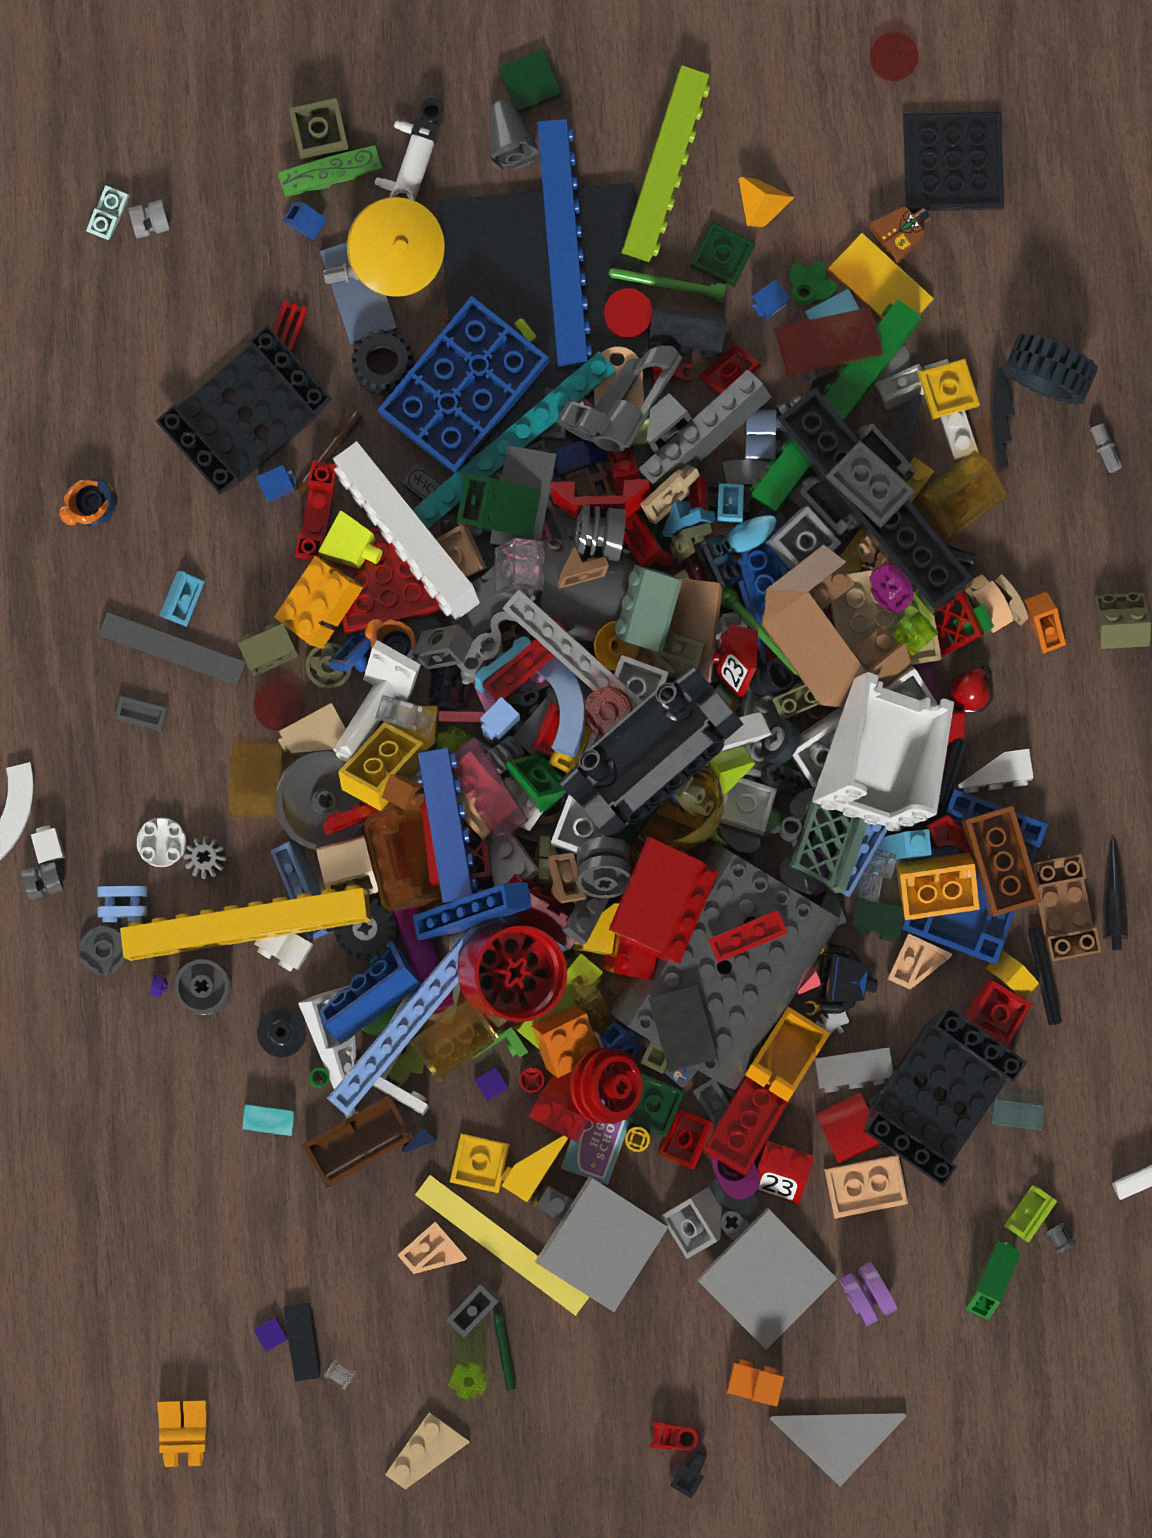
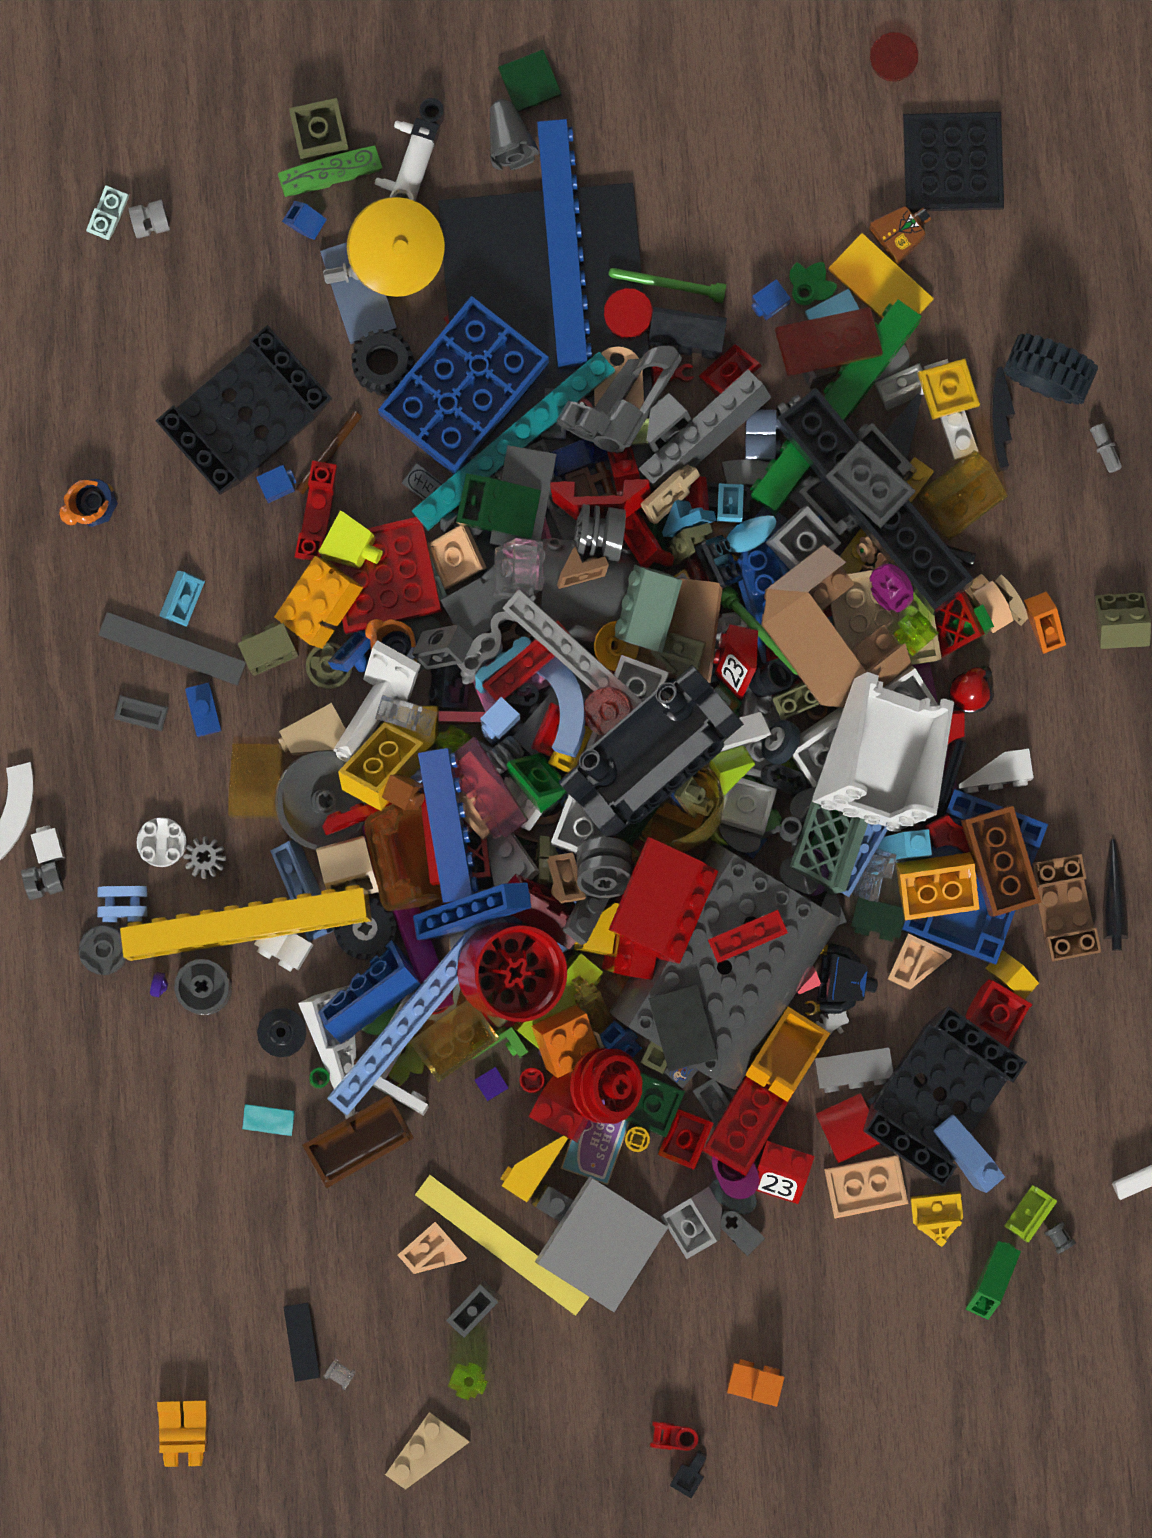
clear red tile [253,682,303,732] -> none
dark purple tile [254,1317,288,1352] -> none
red tile [273,300,308,352] -> none
white brick [333,441,480,620] -> none
dark blue piece [402,1128,437,1153] -> none
yellow tile [450,1133,510,1193] -> none
dark green bar [493,1314,516,1391] -> none
lime tile [514,318,537,345] -> none
lime brick [621,65,711,262] -> none
dark green tile [690,222,756,288] -> none
light grey tile [696,1208,837,1350] -> none
light orange slope [739,177,795,227] -> none
light grey tile [769,1413,907,1487] -> none
medium lavender wheel [839,1262,898,1327] -> none
clear light blue tile [991,1099,1045,1131] -> none
black axle [1028,927,1062,1026] -> none
none -> blue tile [185,682,222,737]
none -> yellow slope [910,1191,963,1247]
none -> medium blue slope [933,1115,1005,1193]

